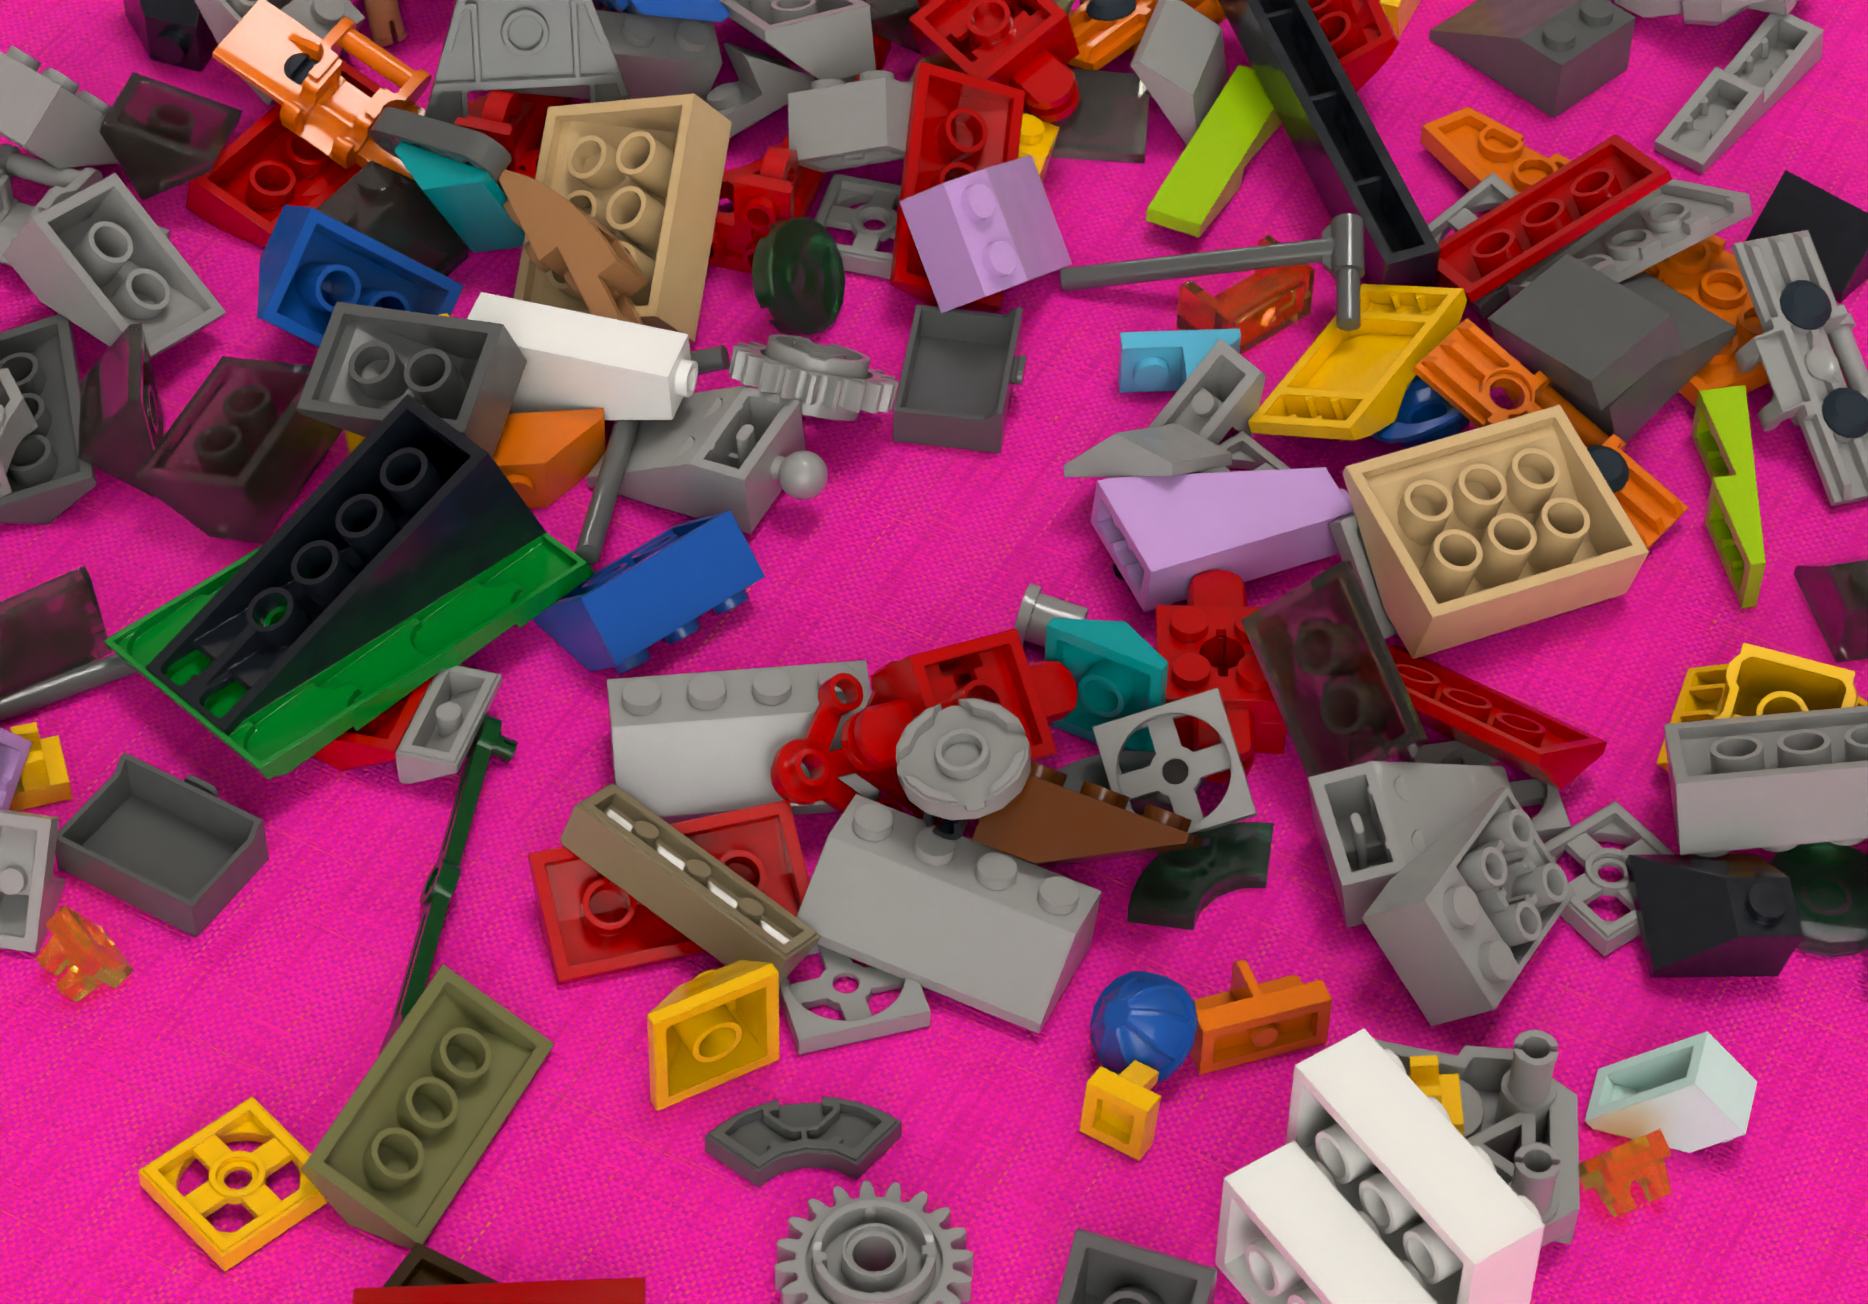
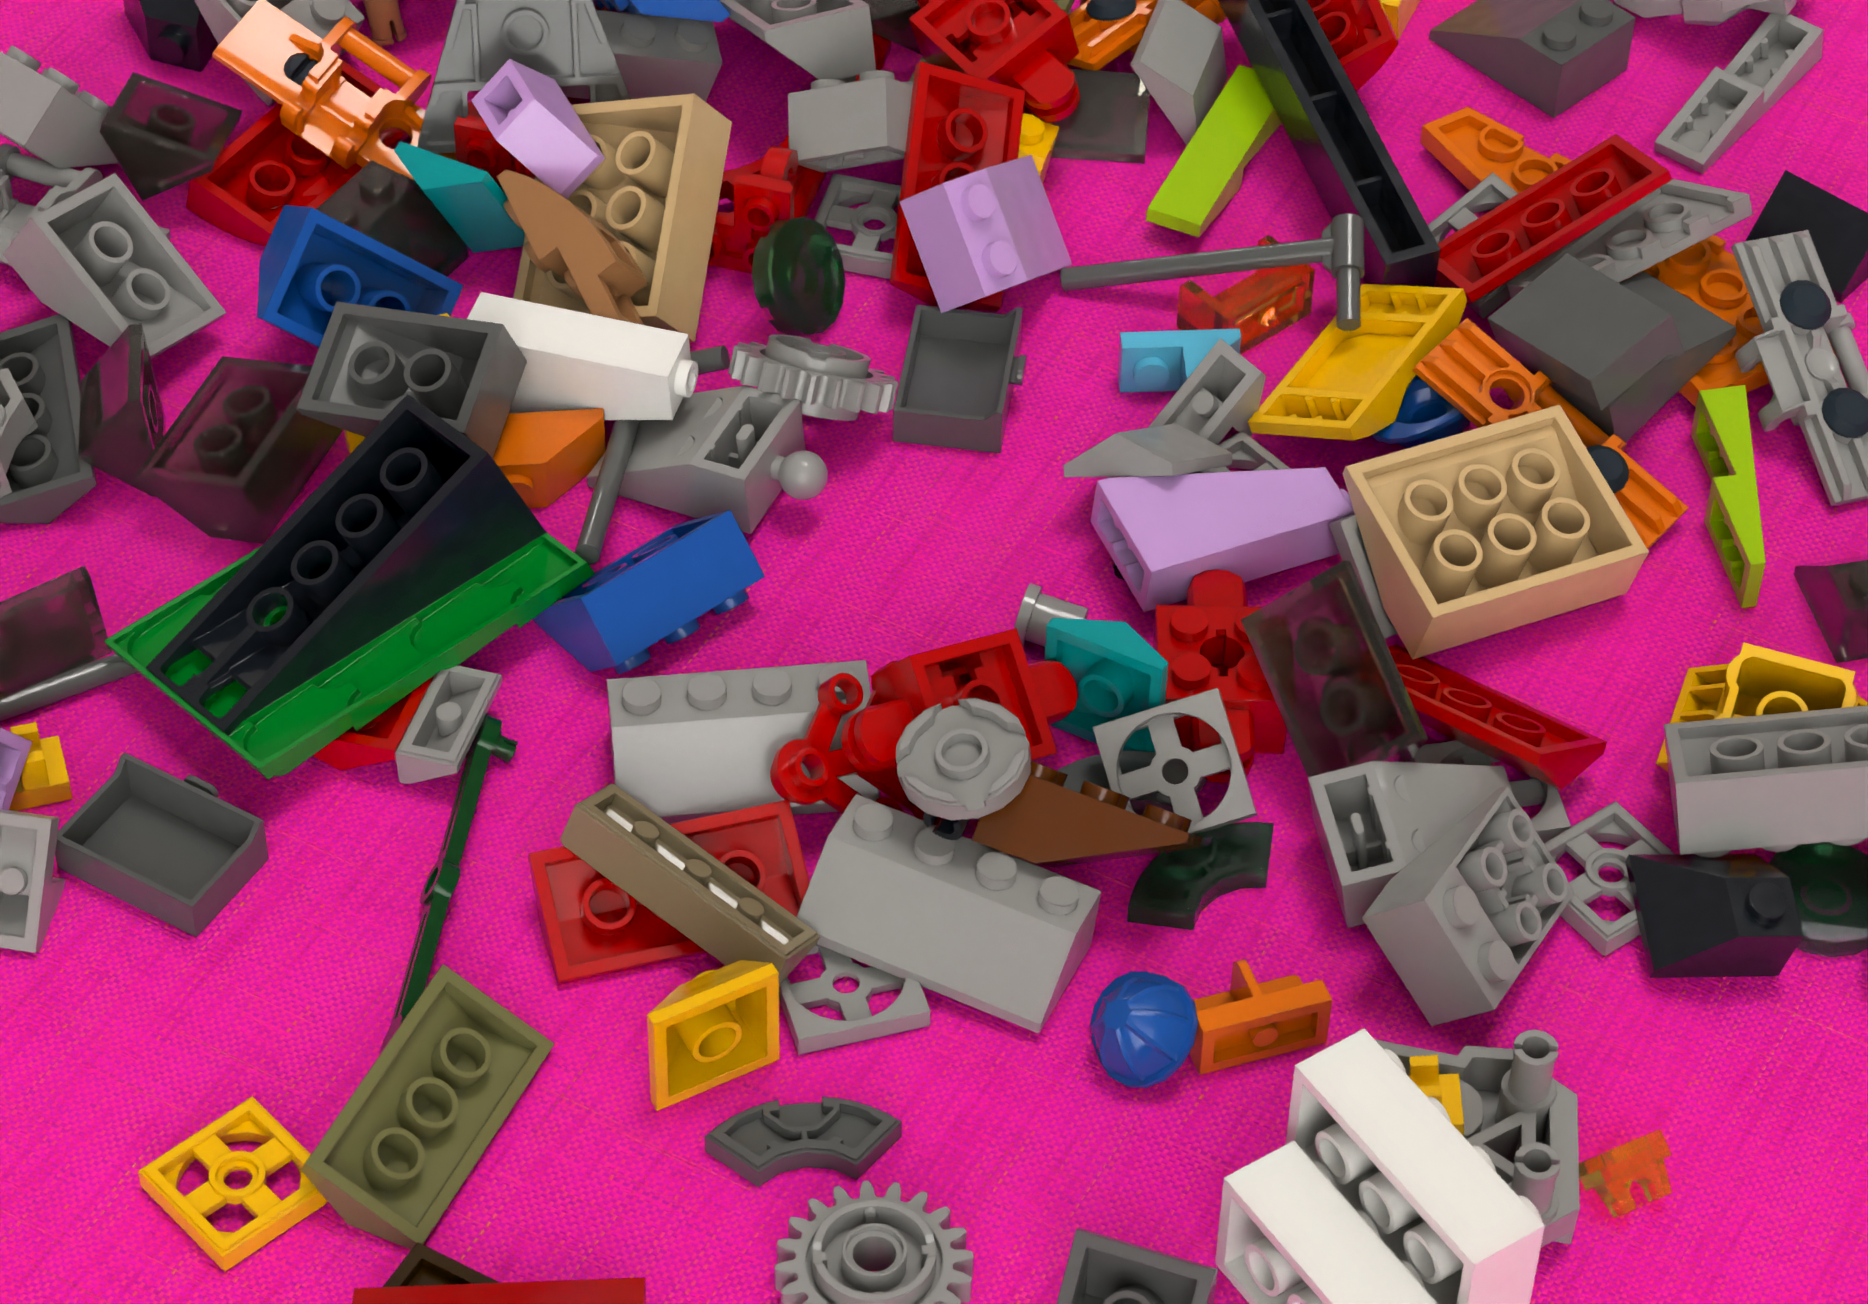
tile [36,905,134,1002] -> none
dark grey beam [369,106,512,183] -> none
light grey slope [705,42,816,138] -> none
yellow tile [1079,1060,1161,1161] -> none
light aqua slope [1585,1031,1757,1153] -> none
none -> lavender slope [471,59,605,199]

